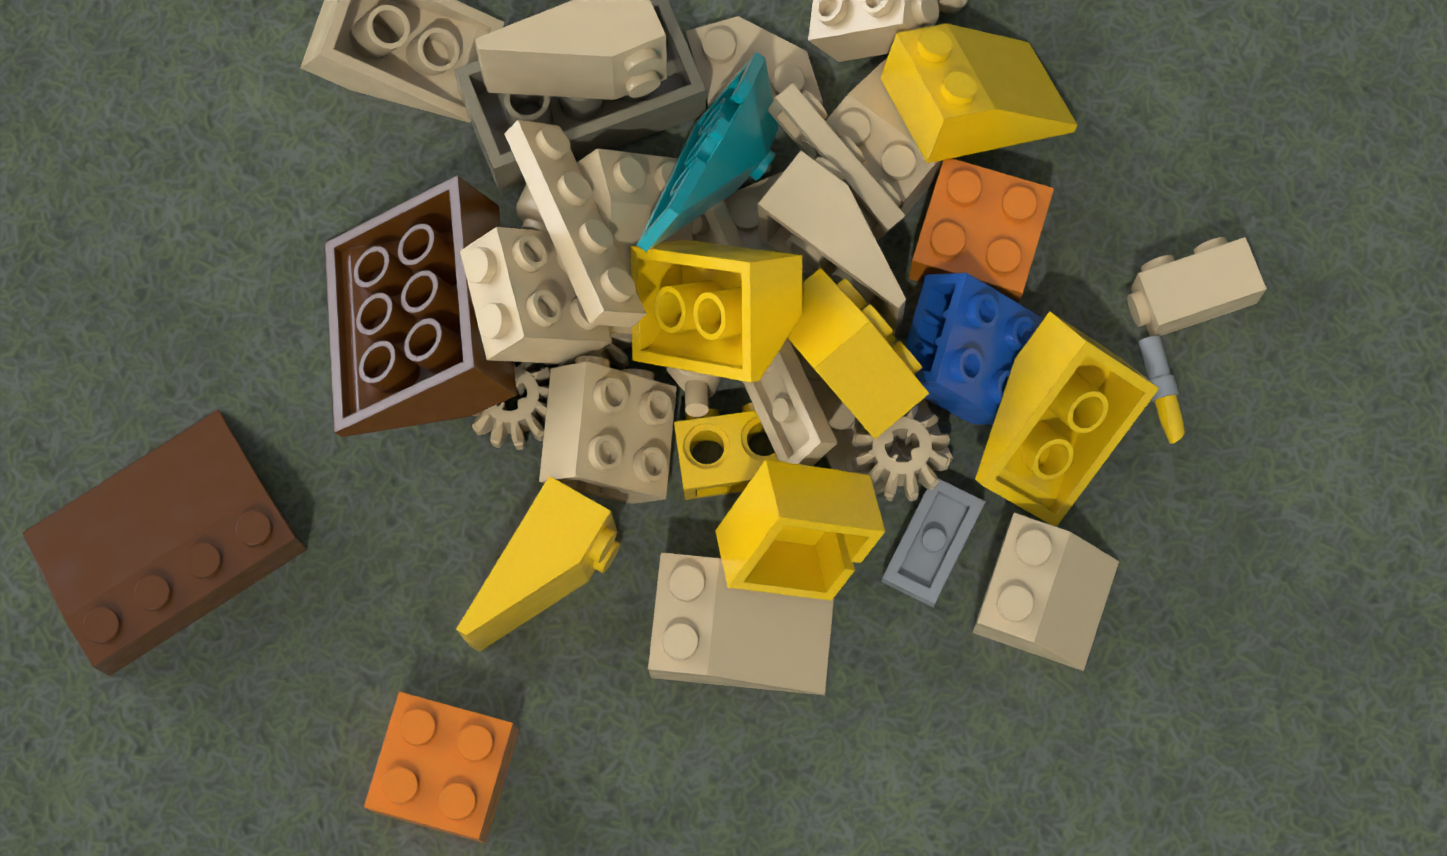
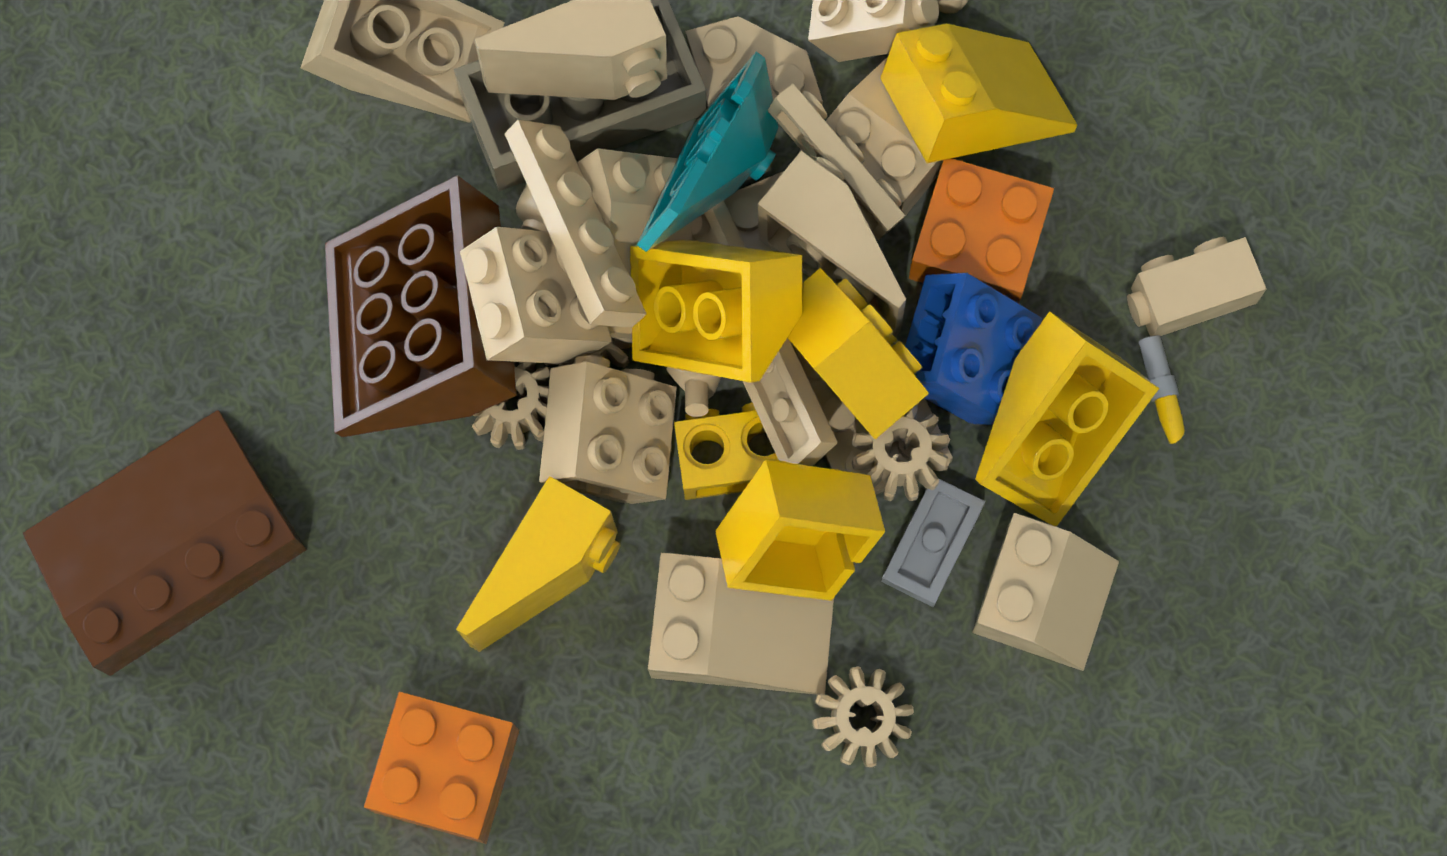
none -> tan gear [812,666,914,767]

